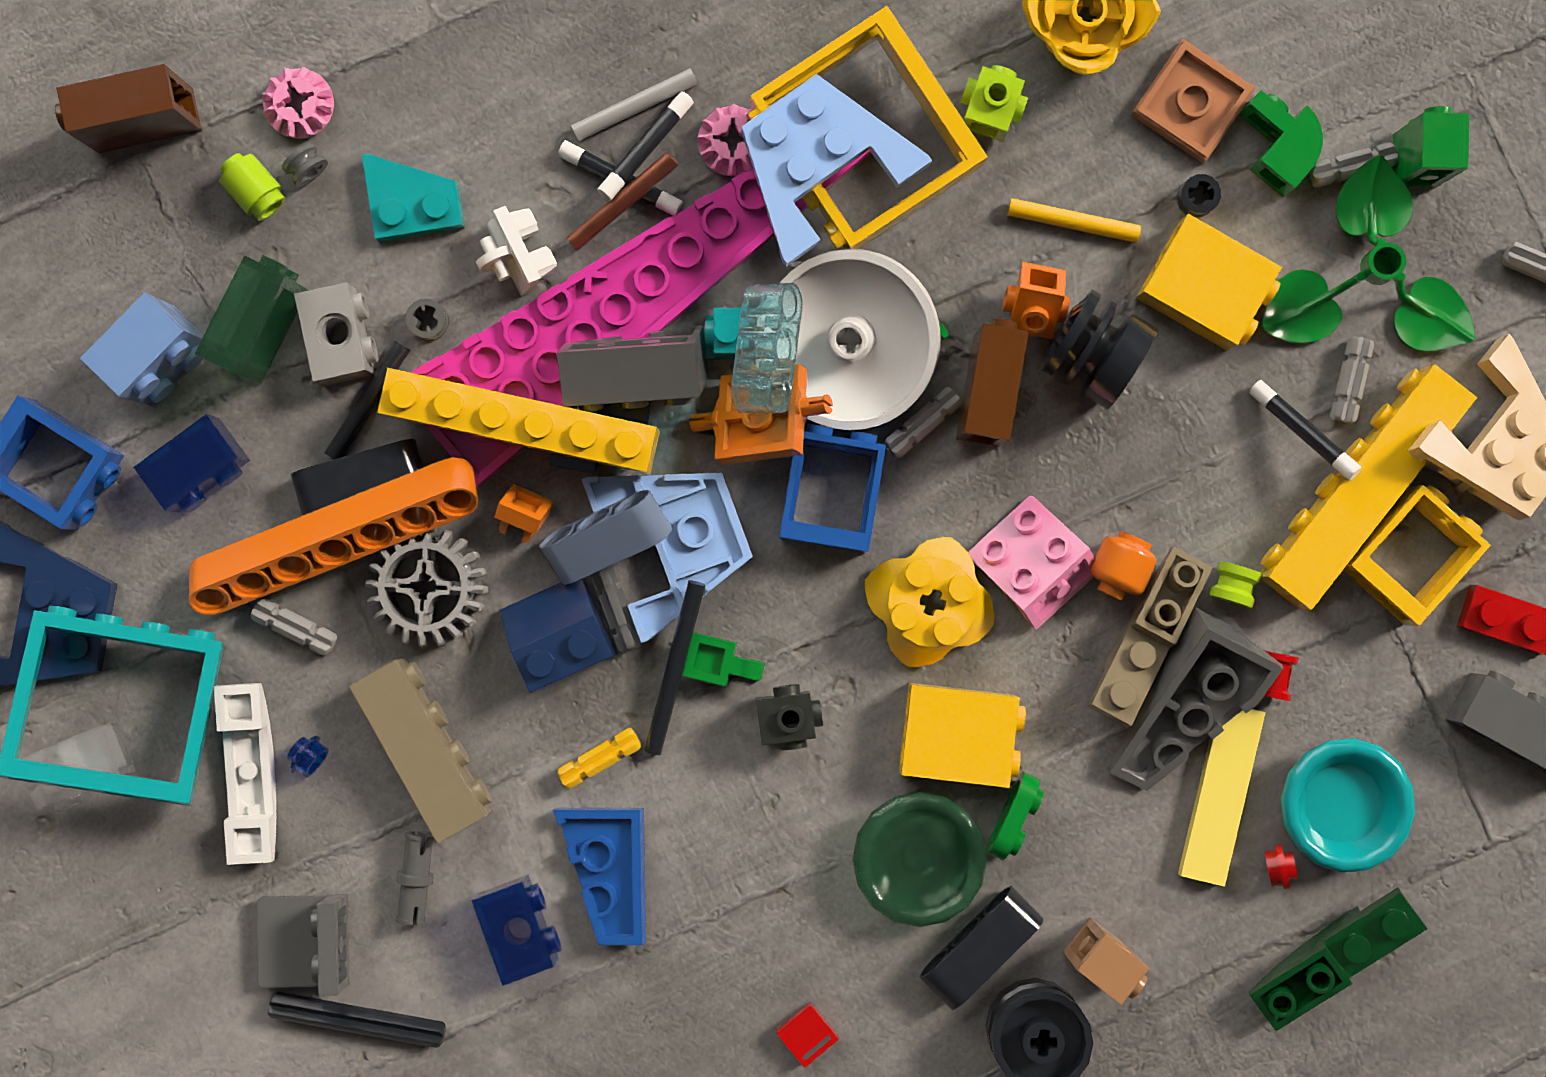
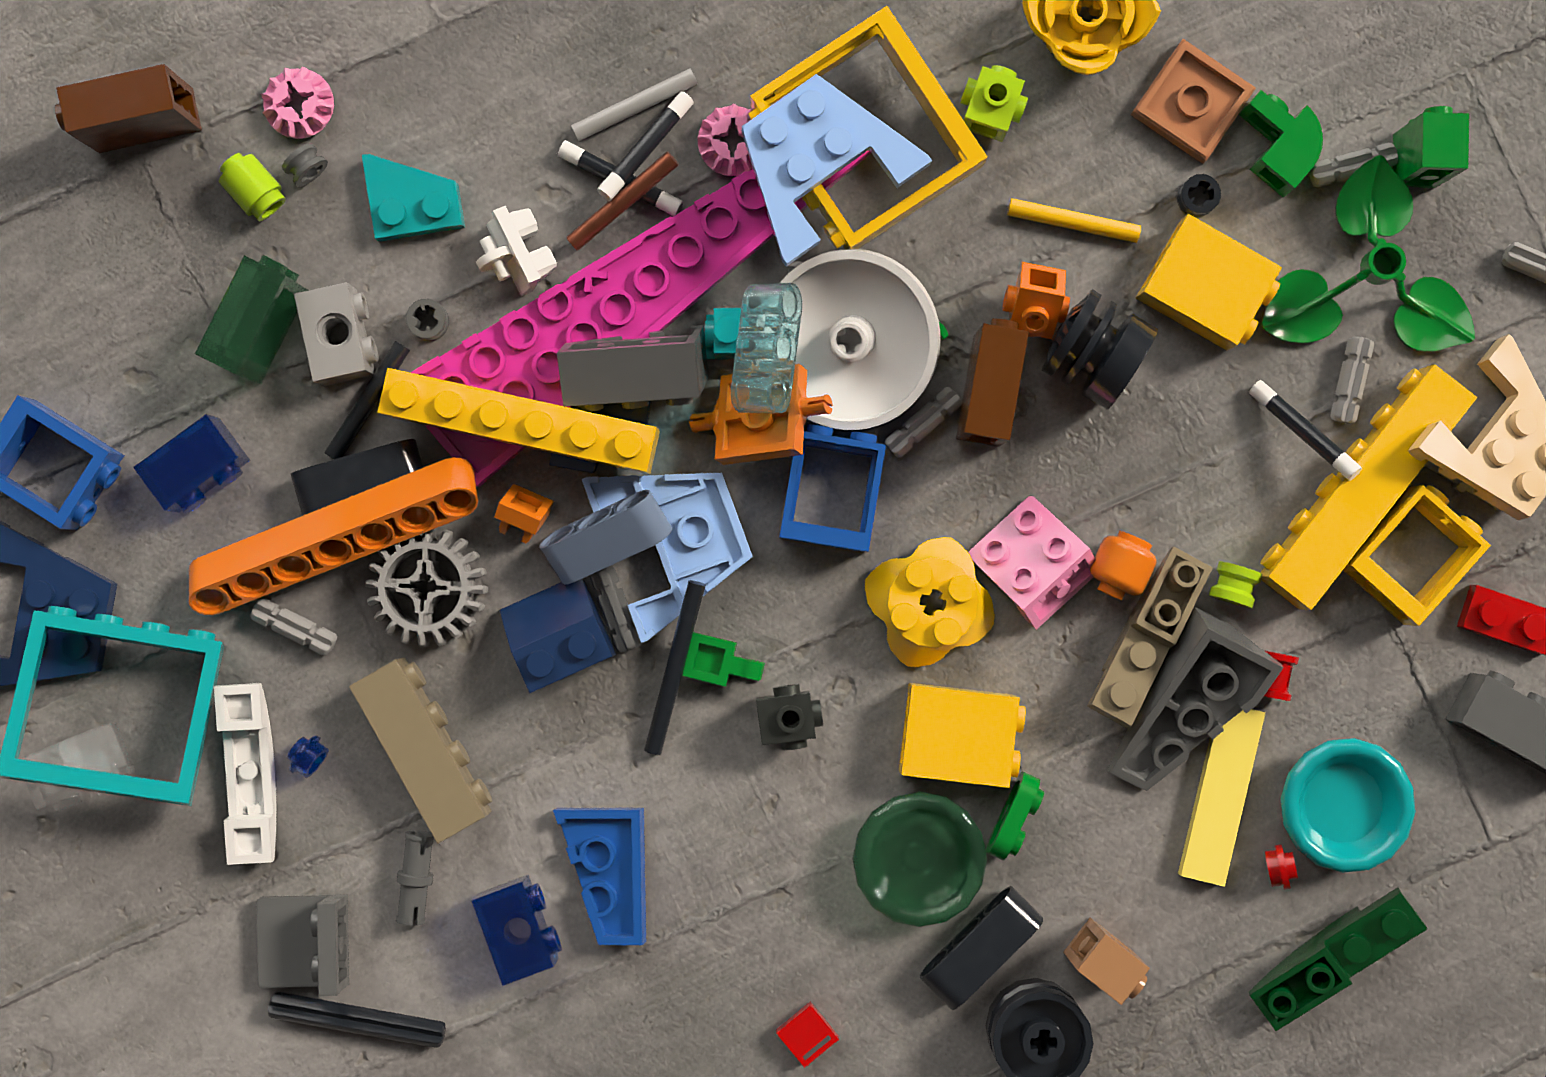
medium blue brick [80,292,212,405] -> none
yellow axle [557,728,641,789] -> none

